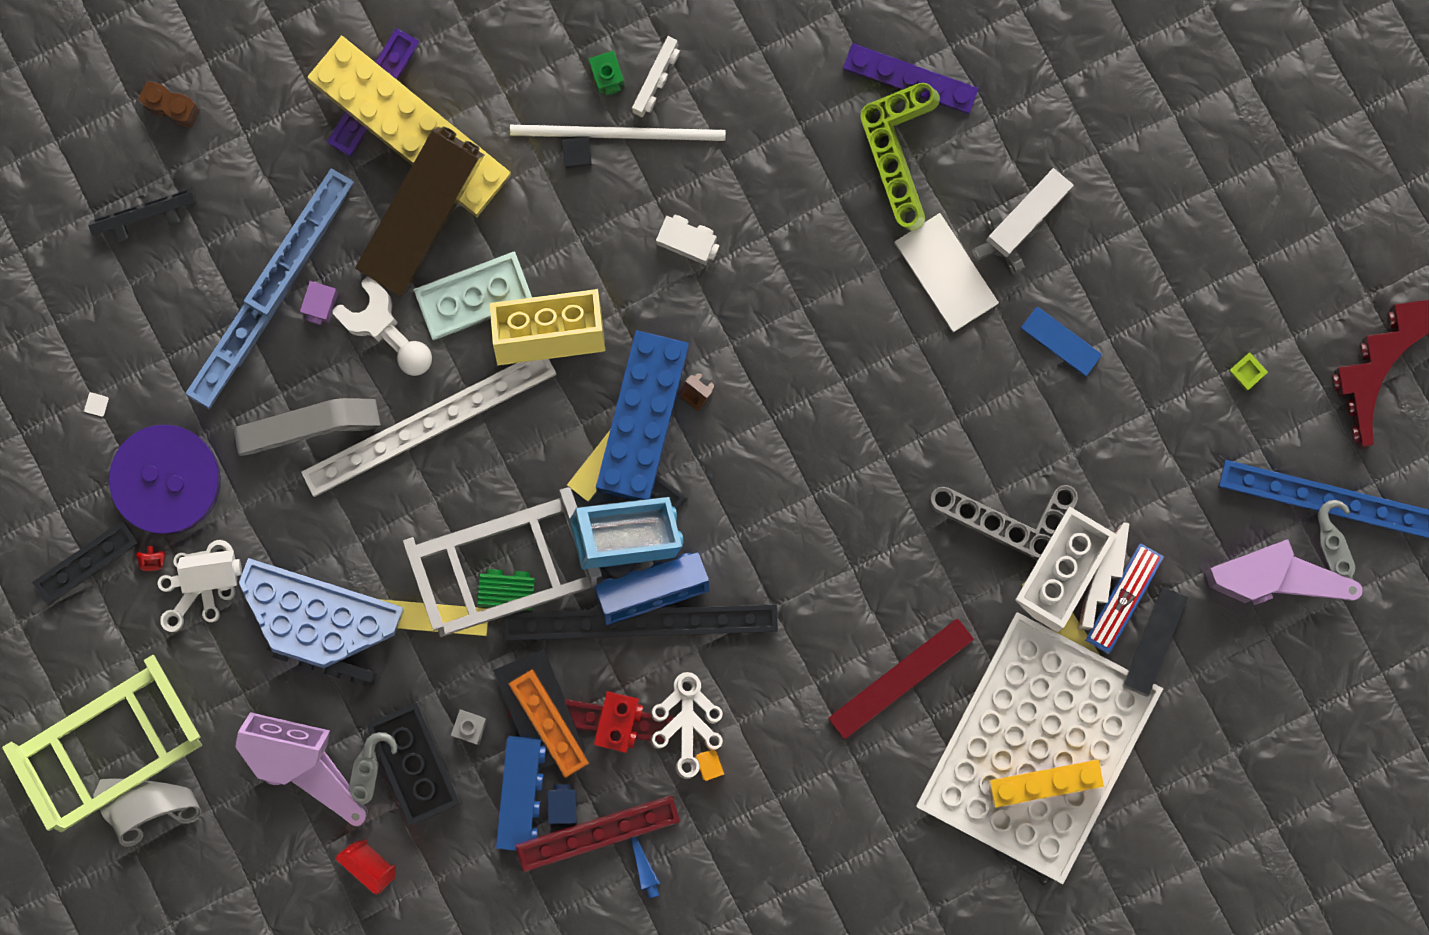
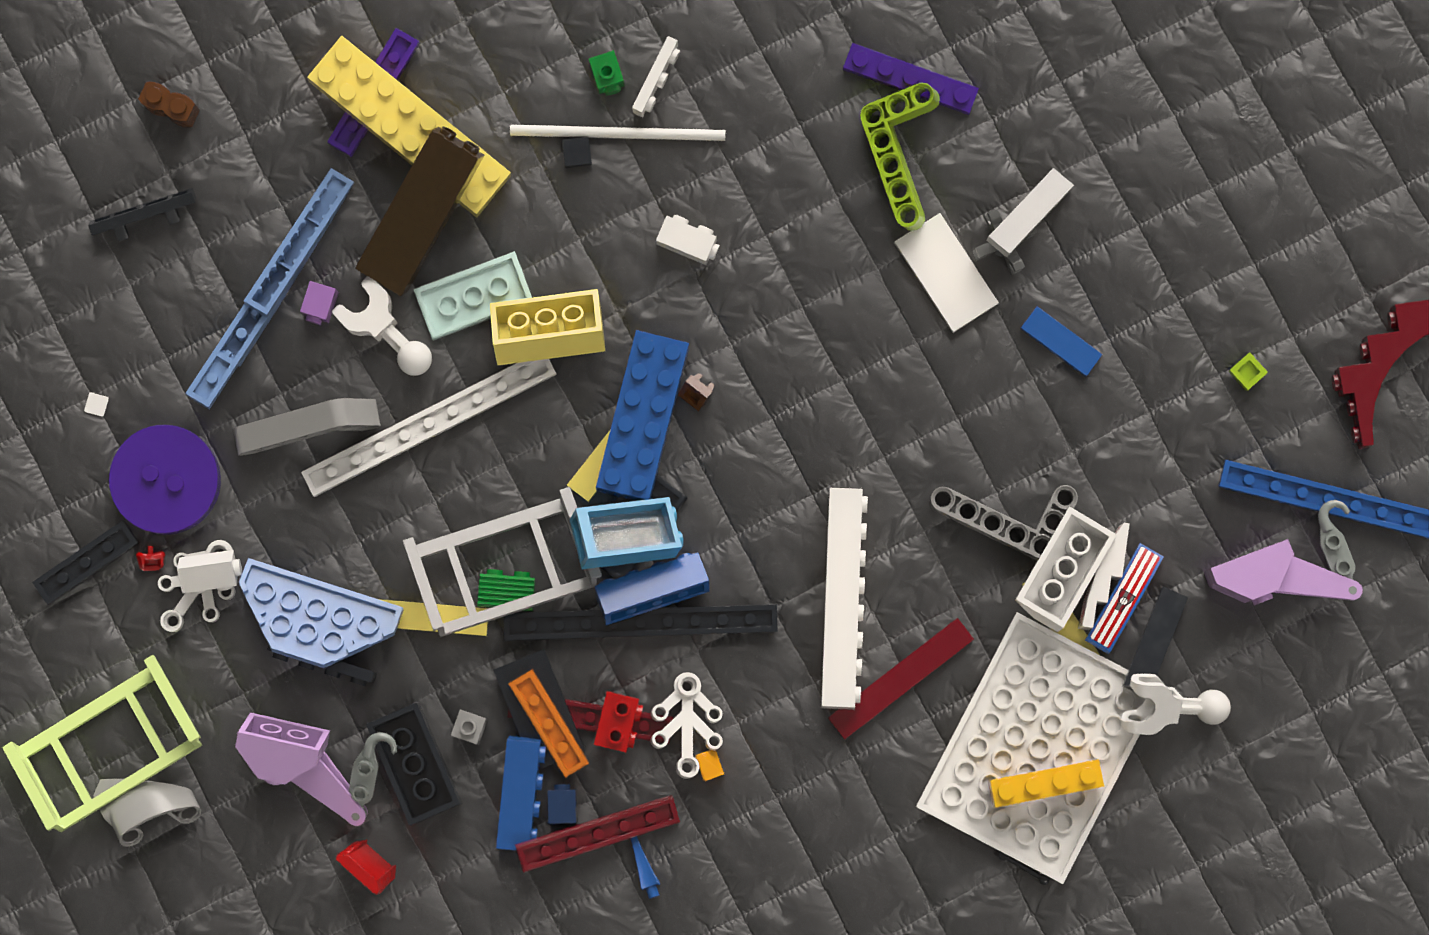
none -> white brick [821,488,867,710]
none -> white piece [1120,674,1231,735]

